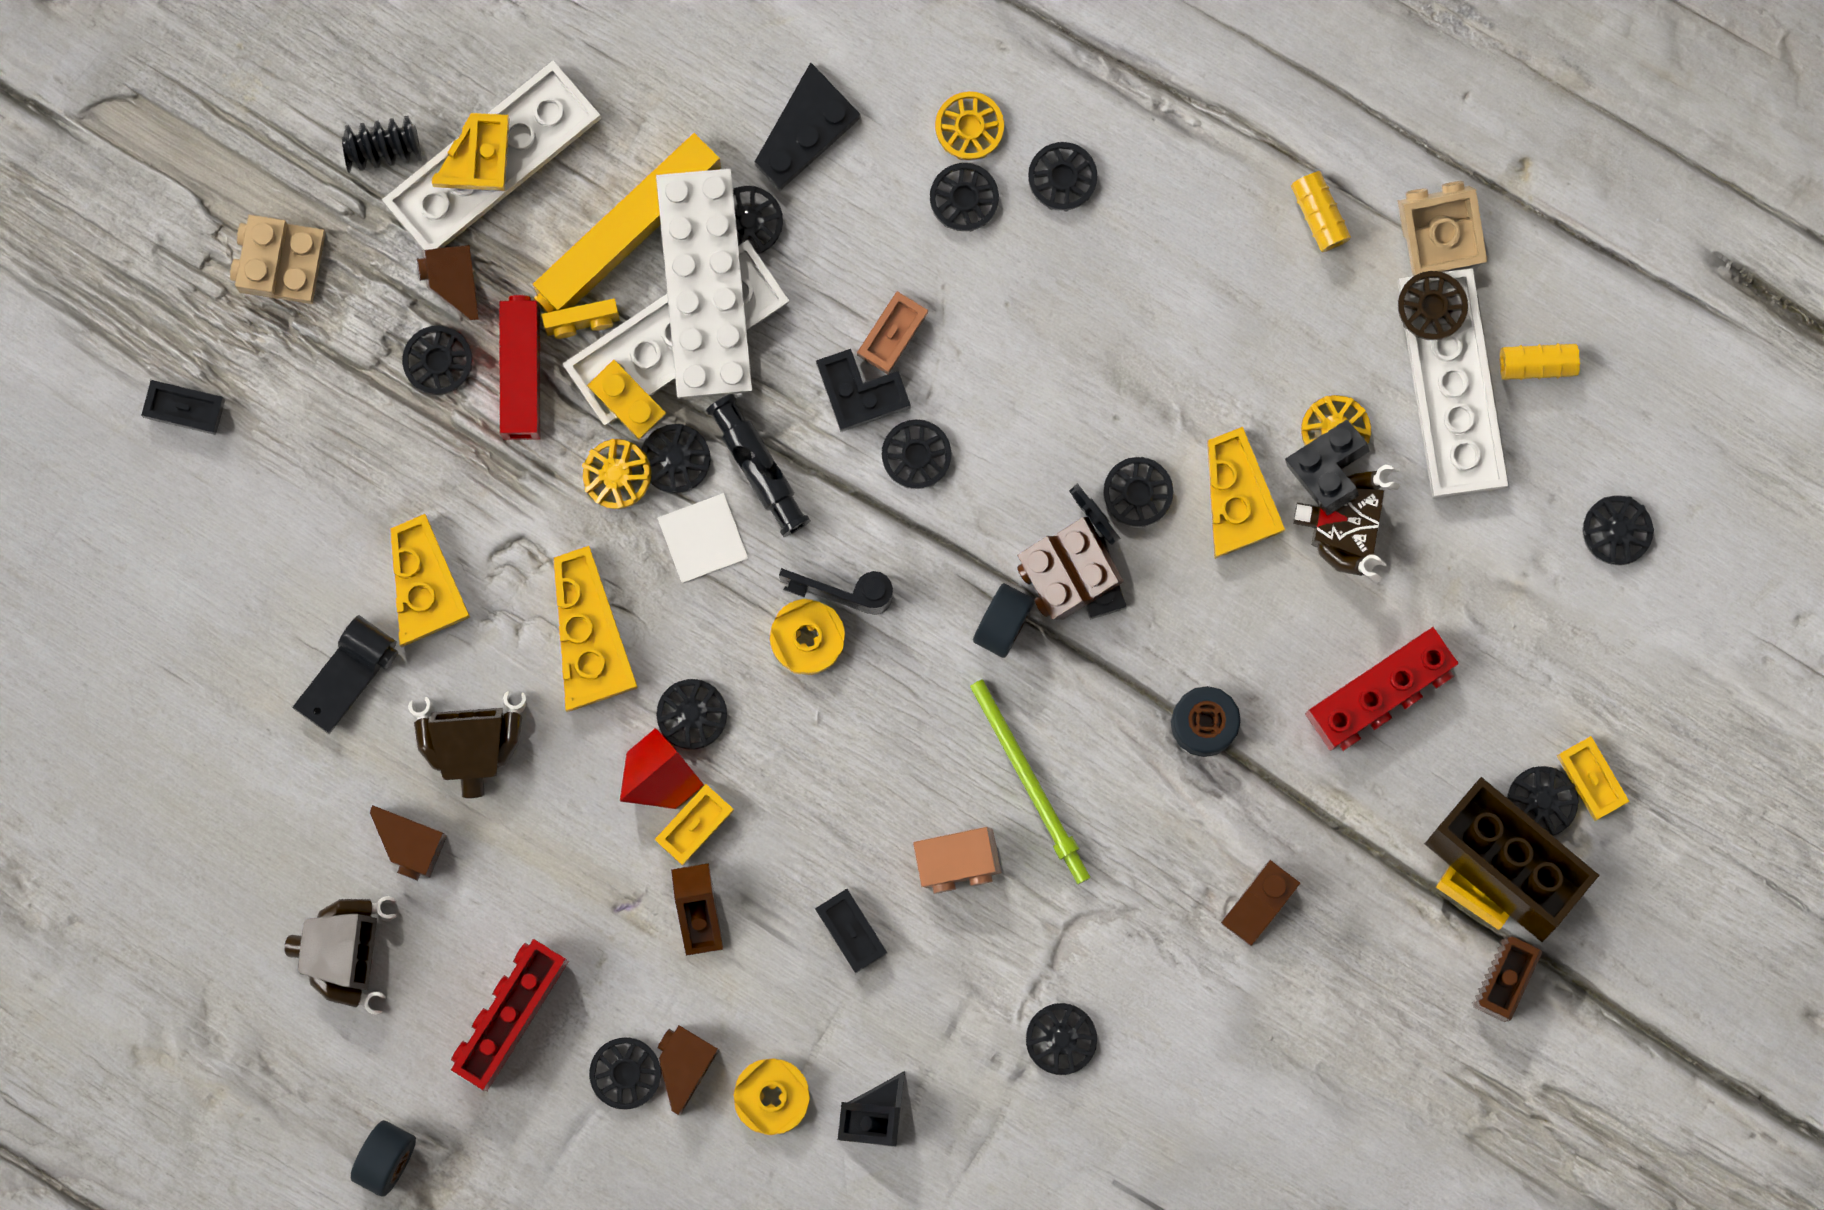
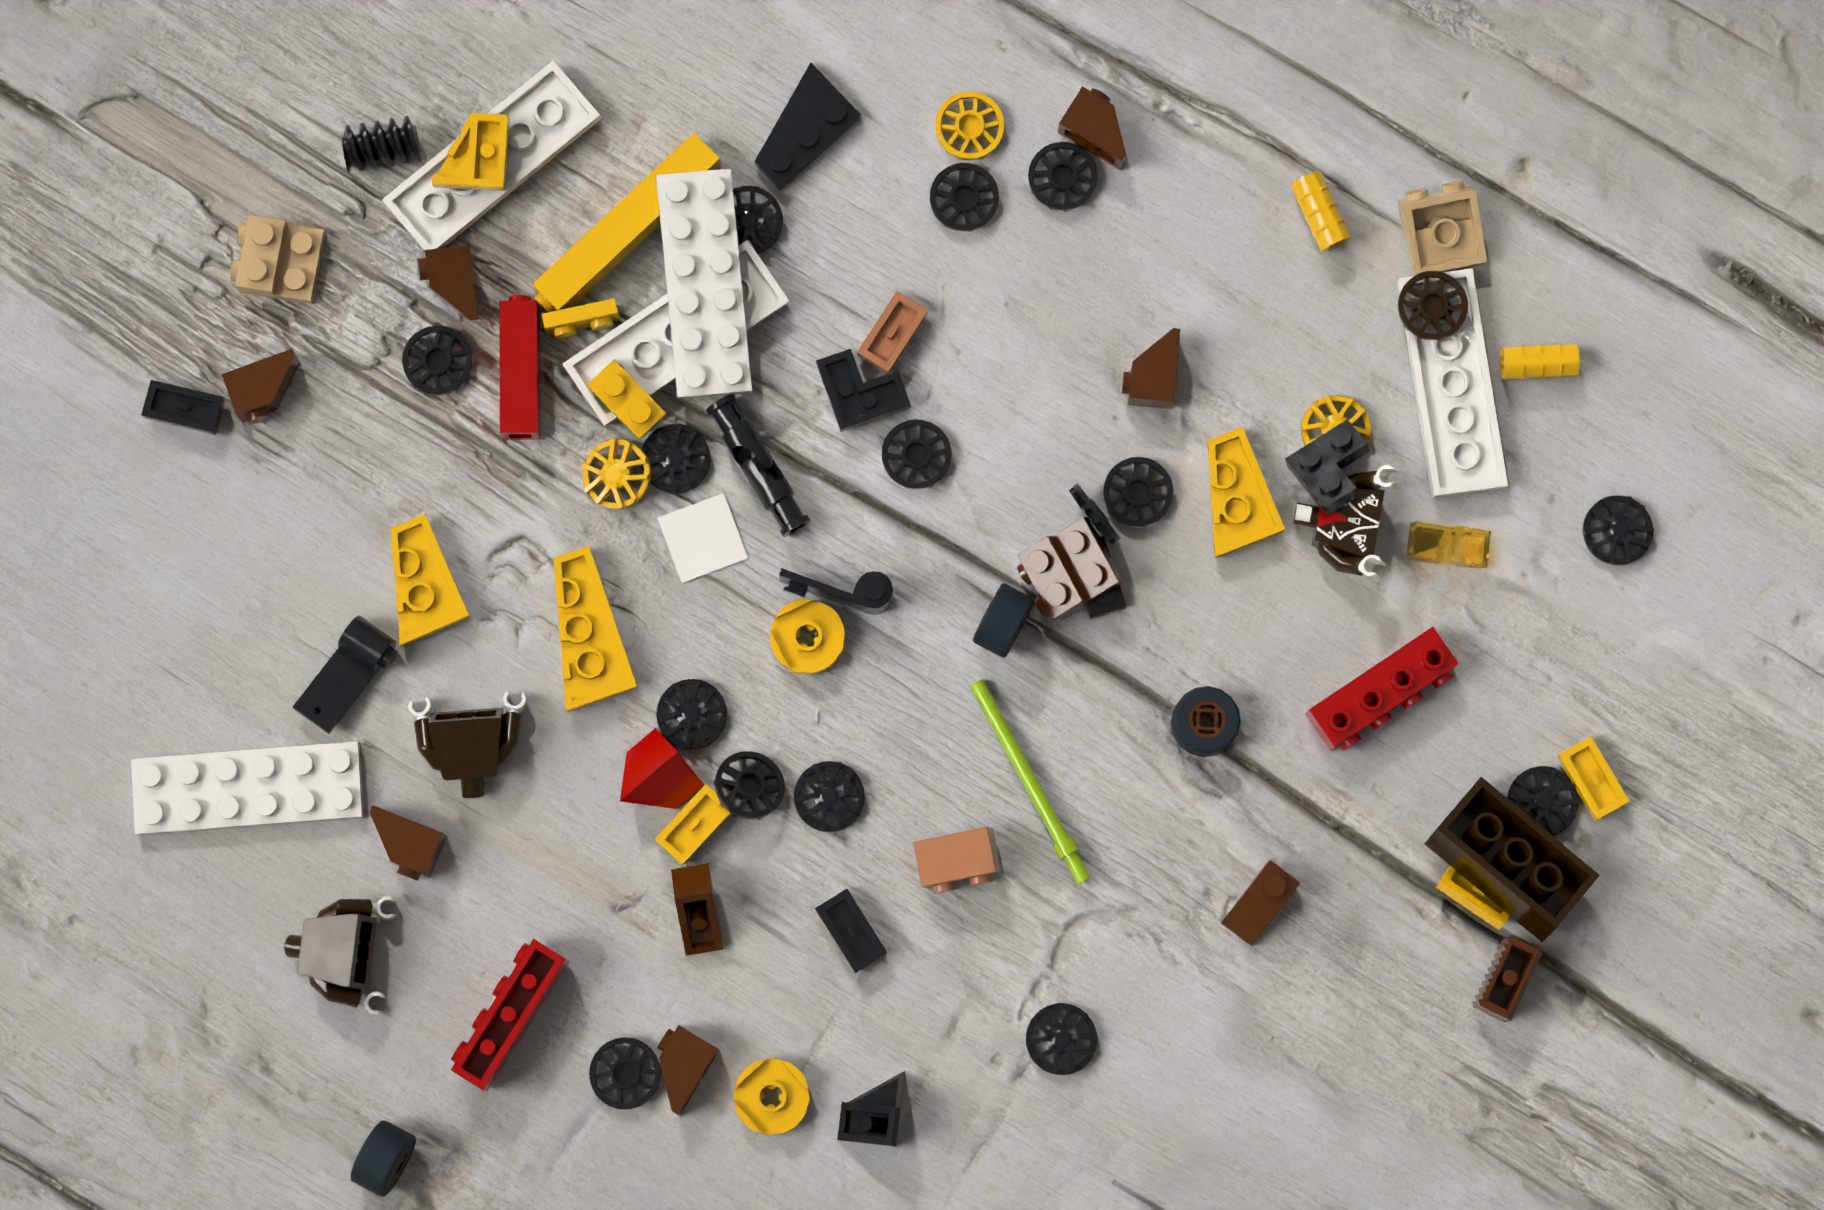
none -> white plate [131,741,364,835]
none -> reddish brown slope [221,349,300,424]
none -> black wheel [713,751,785,820]
none -> black wheel [794,761,865,832]
none -> reddish brown slope [1058,86,1126,170]
none -> reddish brown slope [1121,328,1180,409]
none -> clear yellow slope [1407,521,1491,569]

